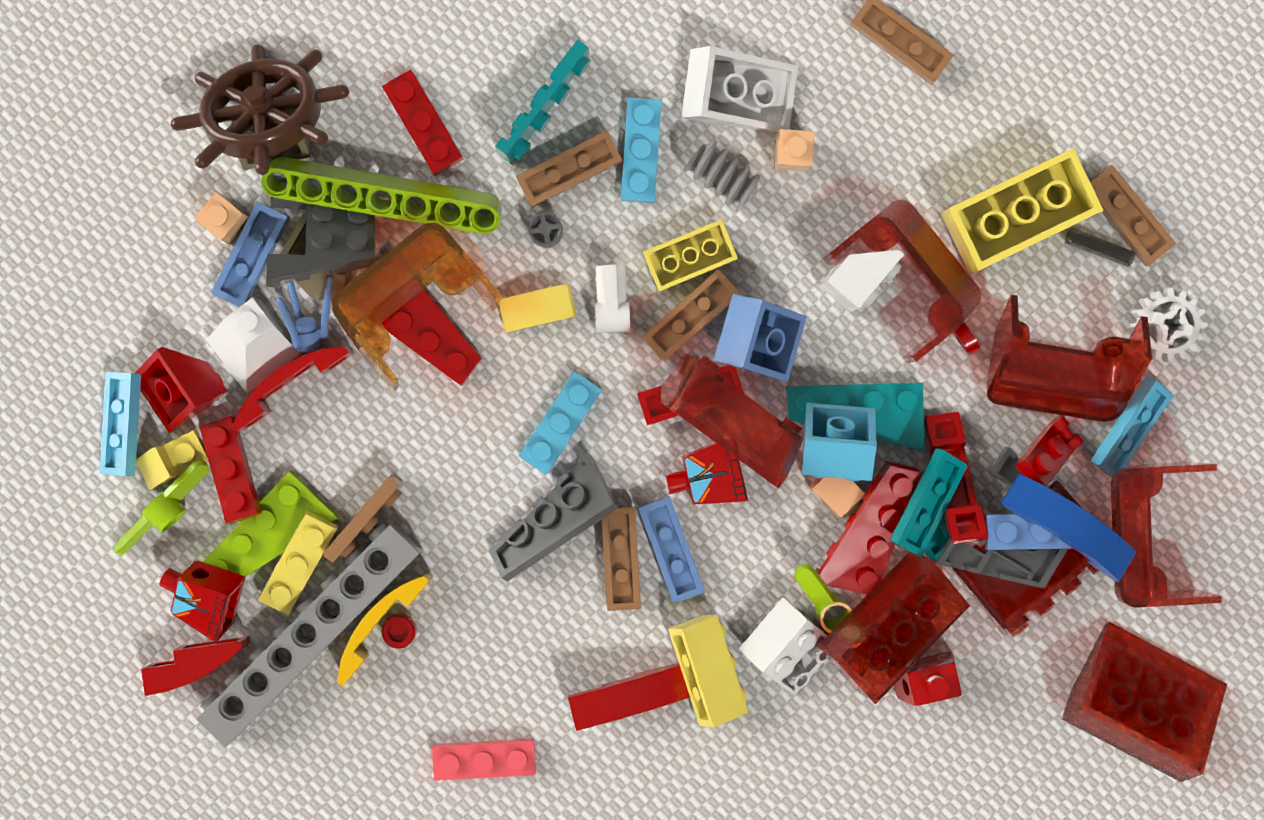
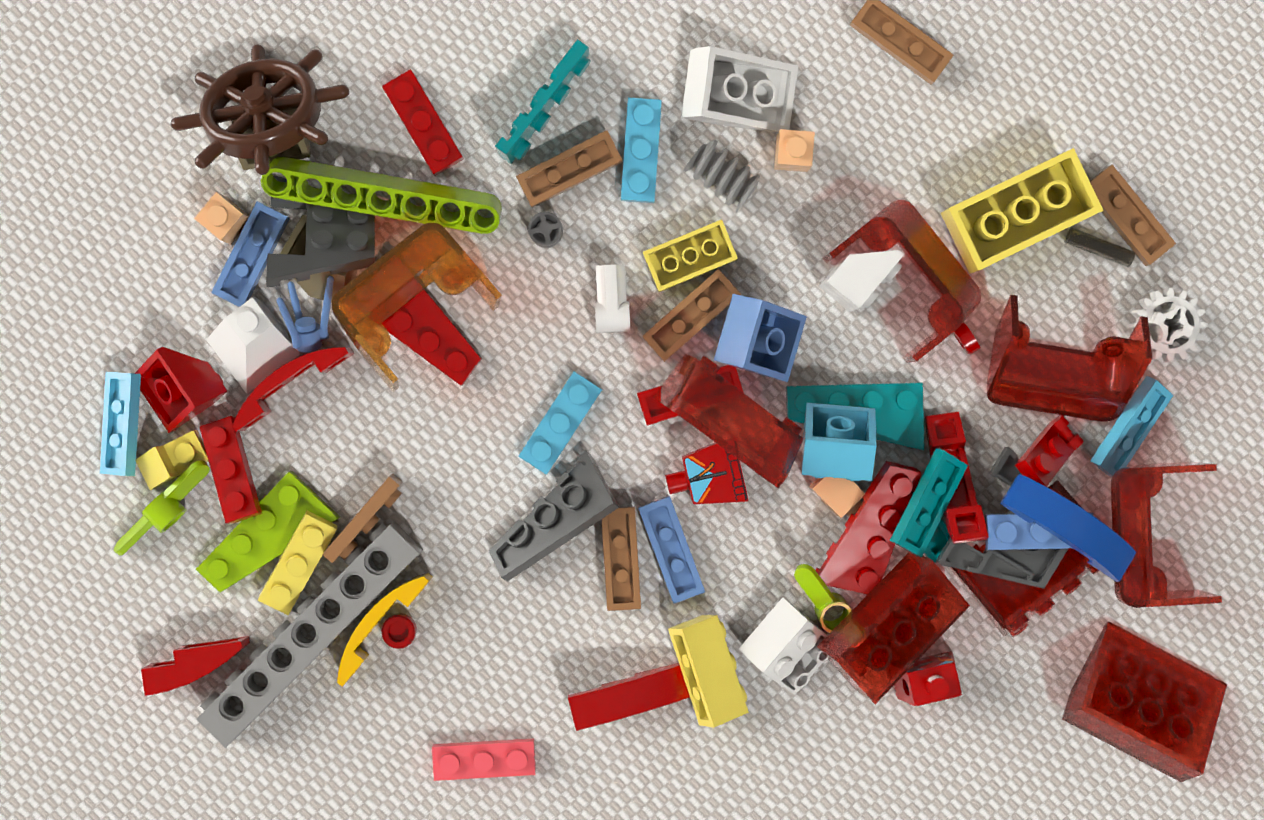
red torso [159,561,246,643] -> none
light yellow slope [498,284,577,333] -> none

